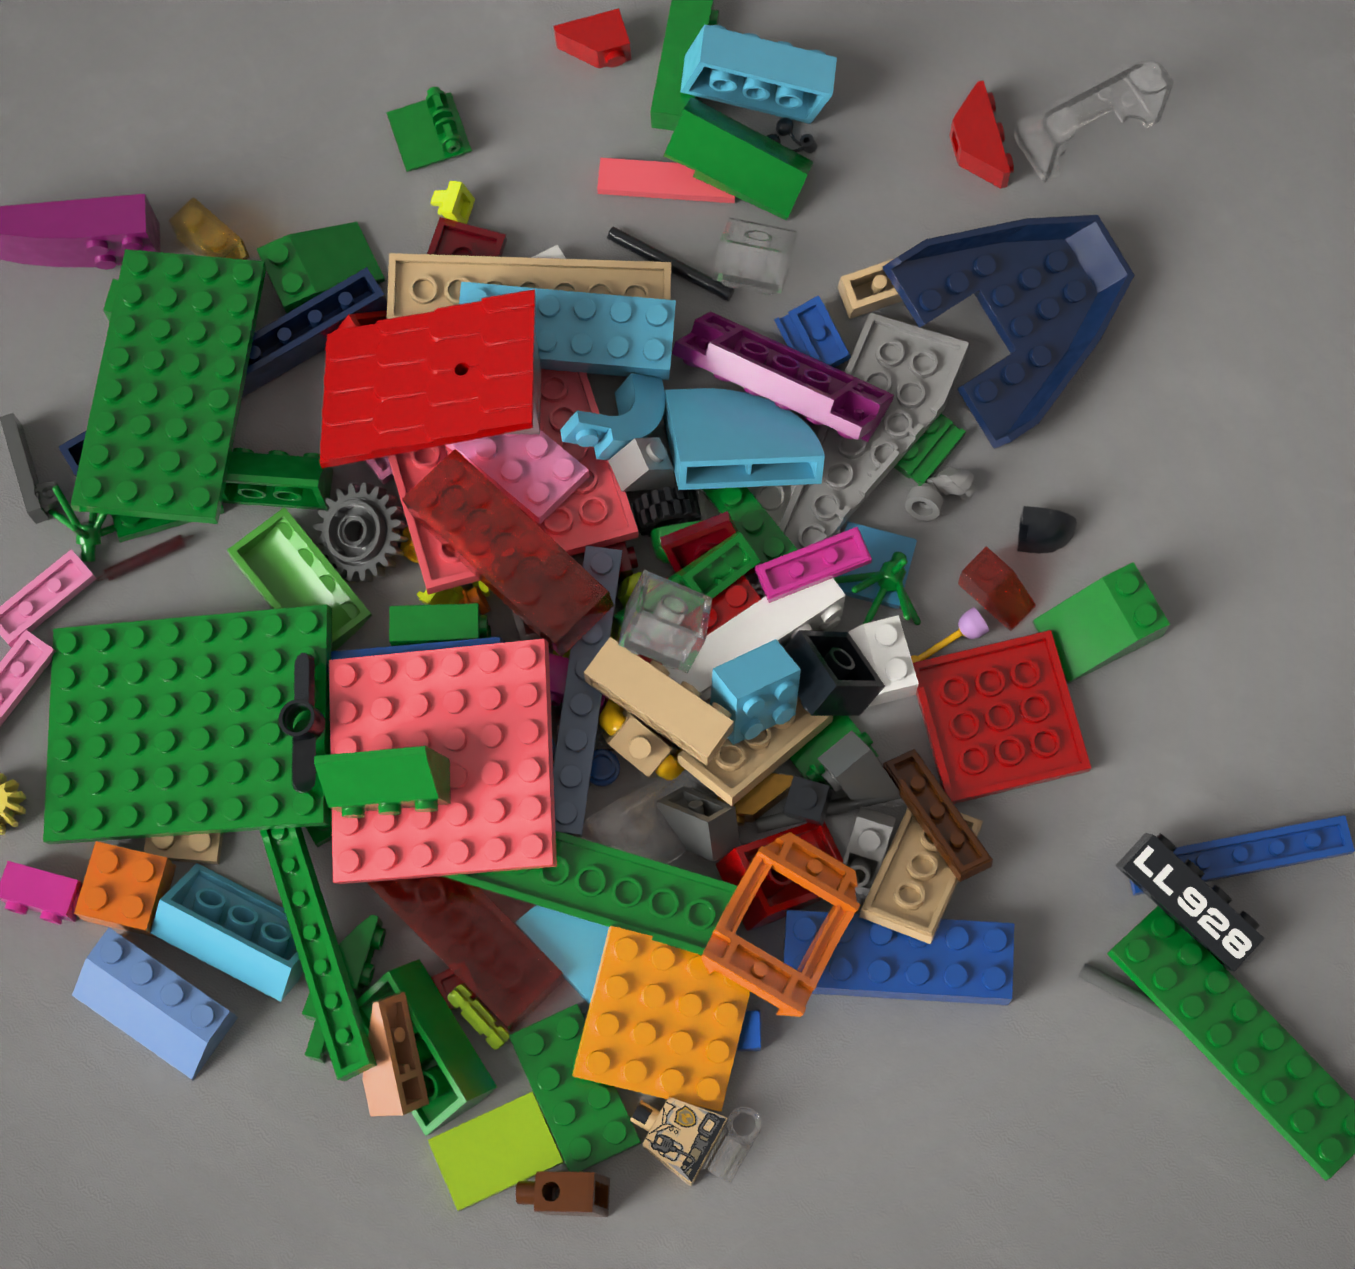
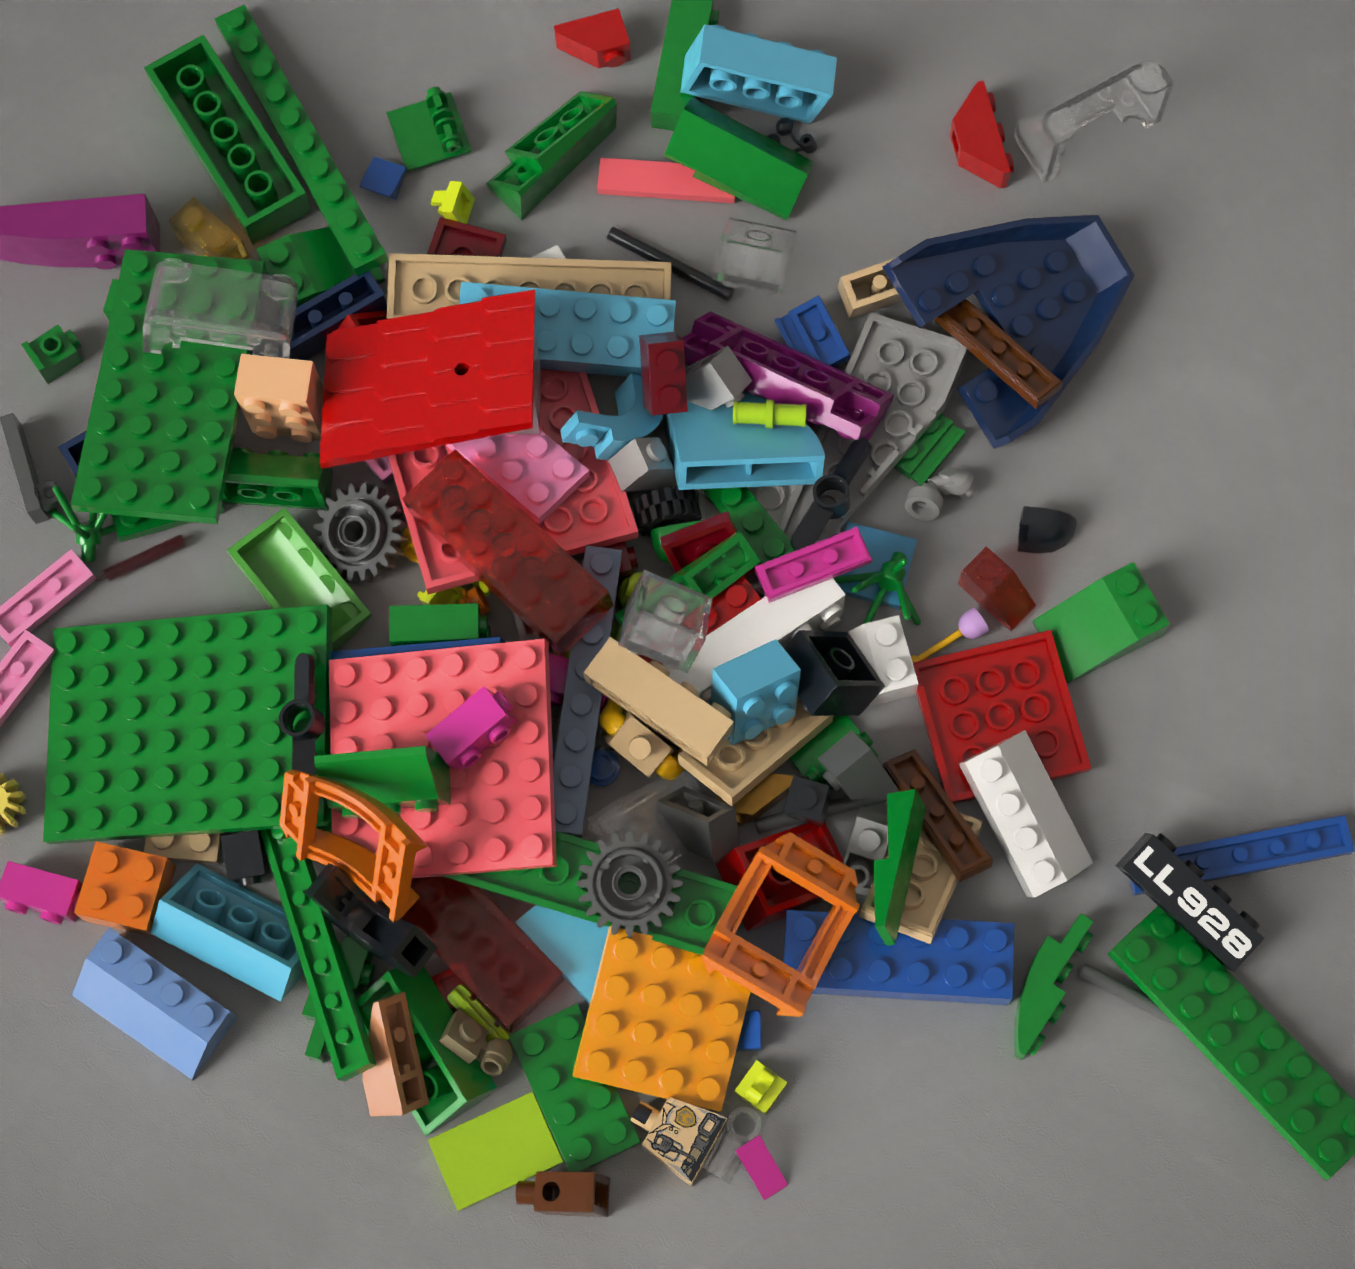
none -> green brick [21,324,83,384]
none -> clear windscreen [143,258,299,359]
none -> green brick [144,34,312,245]
none -> green plate [214,4,389,276]
none -> black brick [220,830,270,887]
none -> light nougat brick [234,354,324,443]
none -> orange wedge [280,770,428,922]
none -> black arch [305,863,438,978]
none -> blue slope [360,156,407,201]
none -> dark pink brick [425,686,517,770]
none -> dark tan plate [439,1009,513,1076]
none -> green slope [486,91,617,220]
none -> dark grey gear [576,830,683,938]
none -> dark red brick [639,332,688,416]
none -> light grey slope [685,346,752,410]
none -> lime pin [733,400,807,429]
none -> neon yellow tile [734,1060,788,1115]
none -> dark pink sticker [735,1135,788,1200]
none -> black piece [790,437,872,551]
none -> green slope [874,789,926,946]
none -> reddish brown tile [935,299,1063,409]
none -> white slope [959,730,1093,898]
none -> green slope [1014,913,1094,1060]

